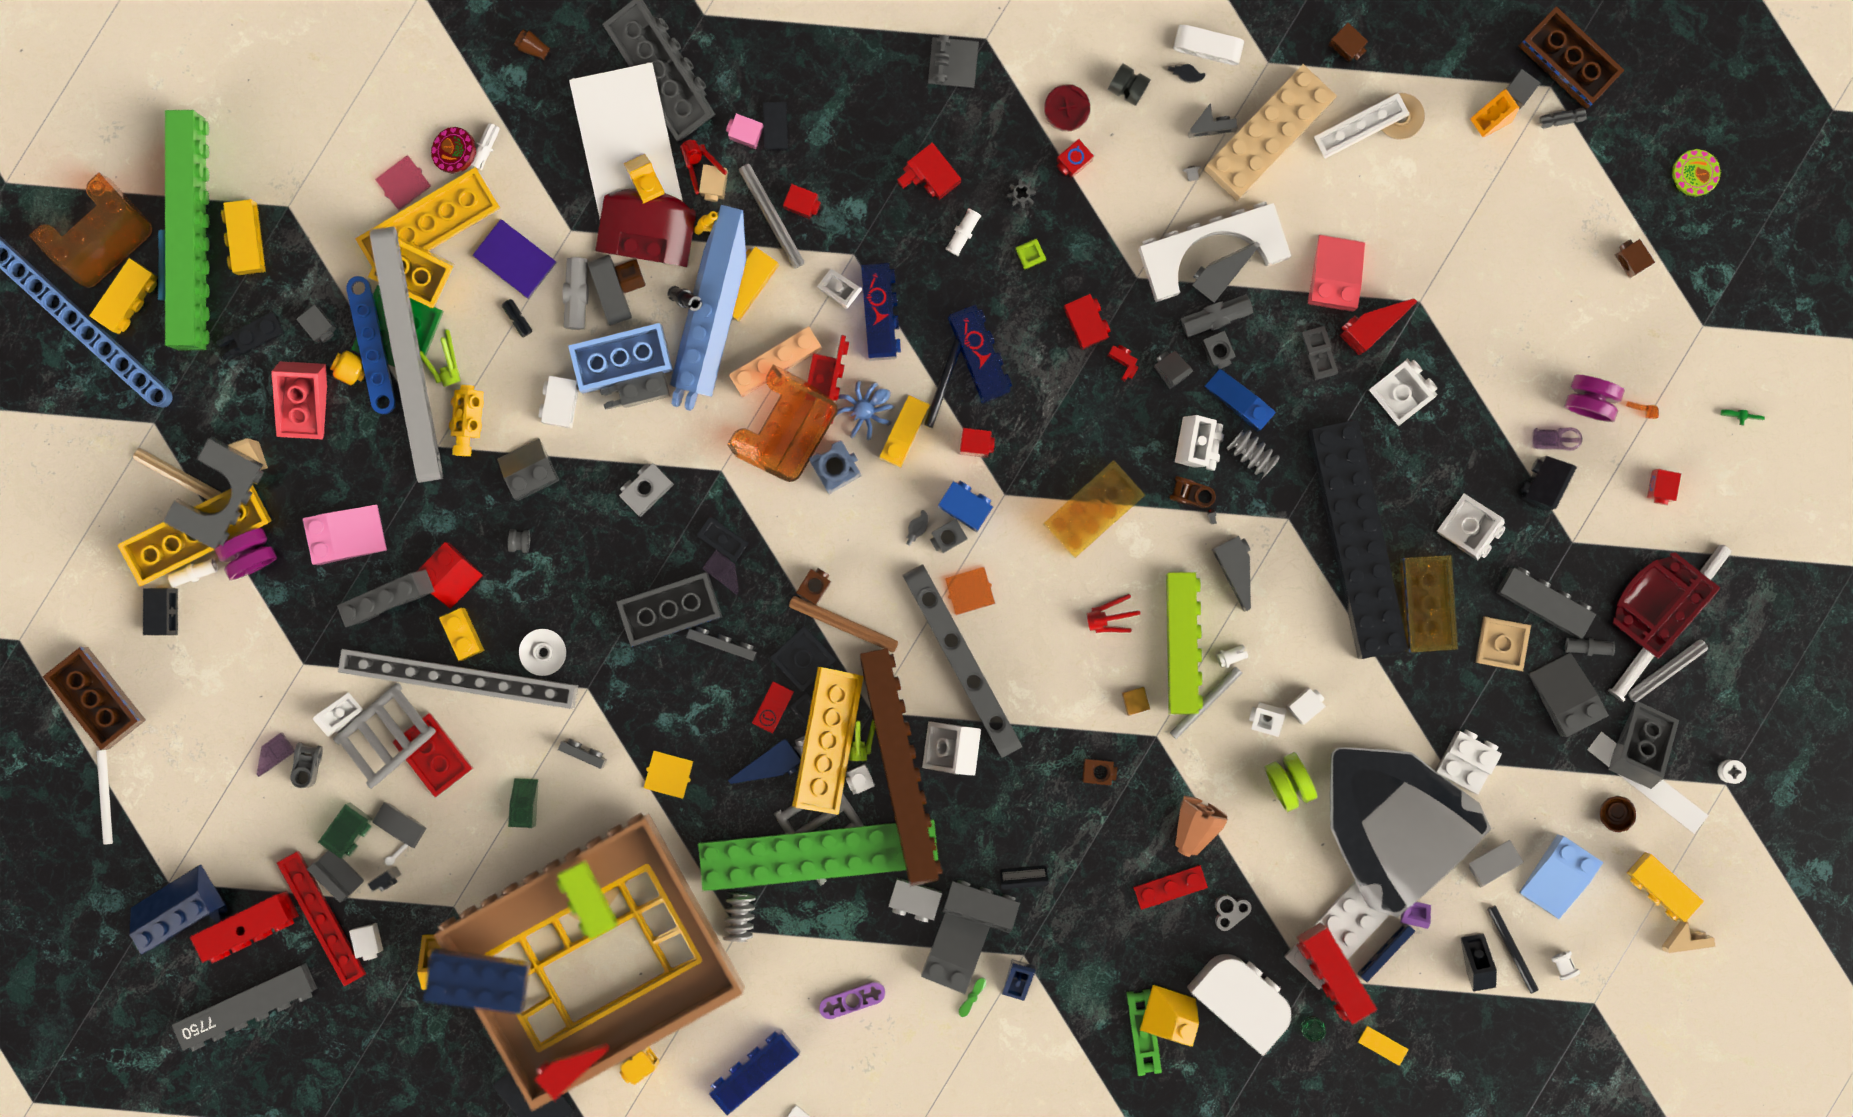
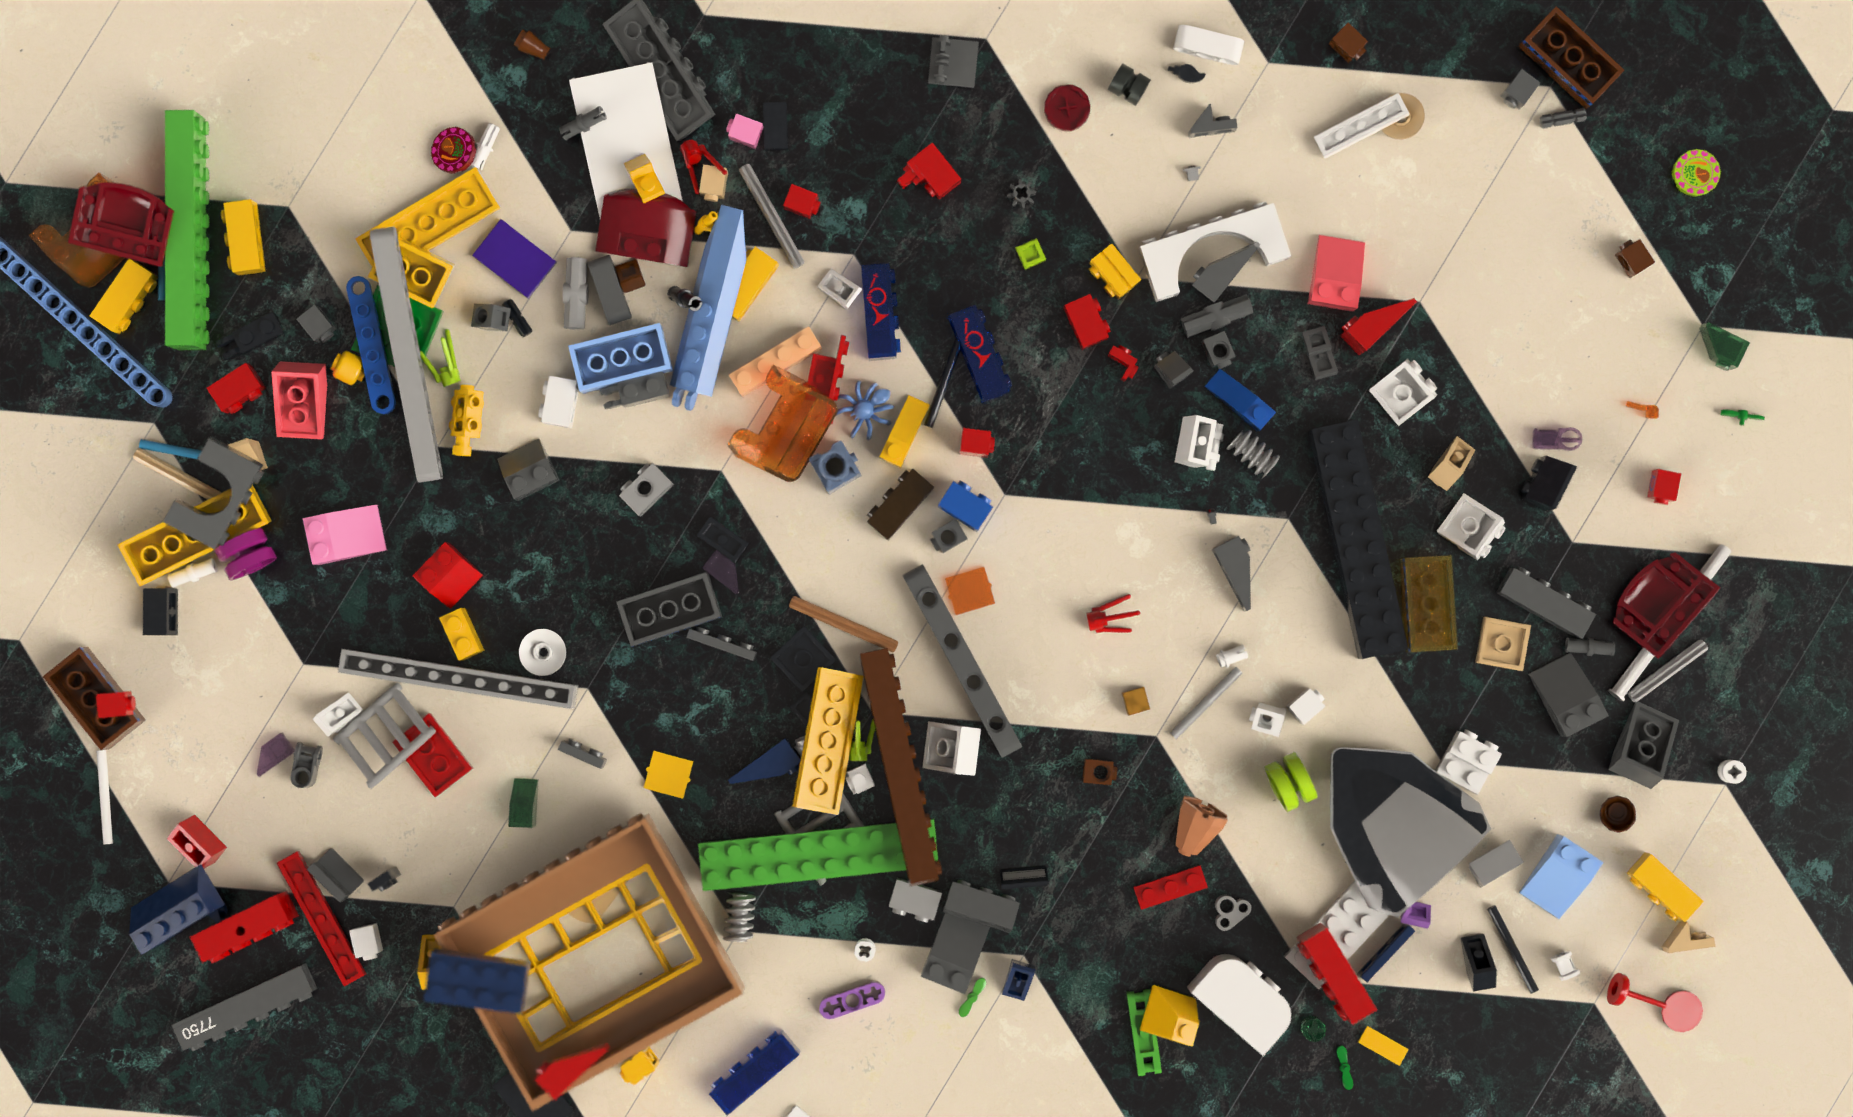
clear green brick [318,803,373,859] -> none
dark grey arch [337,570,435,627] -> none
dark grey slope [372,802,427,848] -> none
clear pink piece [375,155,431,210] -> none
white hinge [385,843,408,866] -> none
dark grey wheel [508,529,530,553] -> none
lime brick [556,859,619,940] -> none
red tile [752,681,794,734] -> none
reddish brown brick [796,568,831,605] -> none
dark grey piece [906,510,928,546] -> none
white pin [945,208,981,256] -> none
clear yellow brick [1043,461,1145,559] -> none
red brick [1057,139,1094,178] -> none
lime brick [1166,572,1203,715] -> none
reddish brown piece [1169,476,1216,508] -> none
tan brick [1204,64,1337,202] -> none
light orange slope [1470,89,1519,137] -> none
magenta wheel [1564,374,1625,422] -> none
white sticker [1587,732,1709,834] -> none
none -> dark red slope [68,182,174,267]
none -> red brick [96,691,136,718]
none -> dark azure bar [139,439,201,459]
none -> red brick [167,815,227,869]
none -> red brick [207,363,266,414]
none -> dark grey brick [471,303,511,332]
none -> dark grey pin [559,106,607,140]
none -> white bush [854,938,876,962]
none -> dark brown brick [867,469,934,541]
none -> yellow brick [1089,244,1141,299]
none -> green piece [1336,1045,1354,1090]
none -> tan slope [1428,436,1475,491]
none -> piece [1607,973,1703,1032]
none -> clear green slope [1699,322,1750,371]

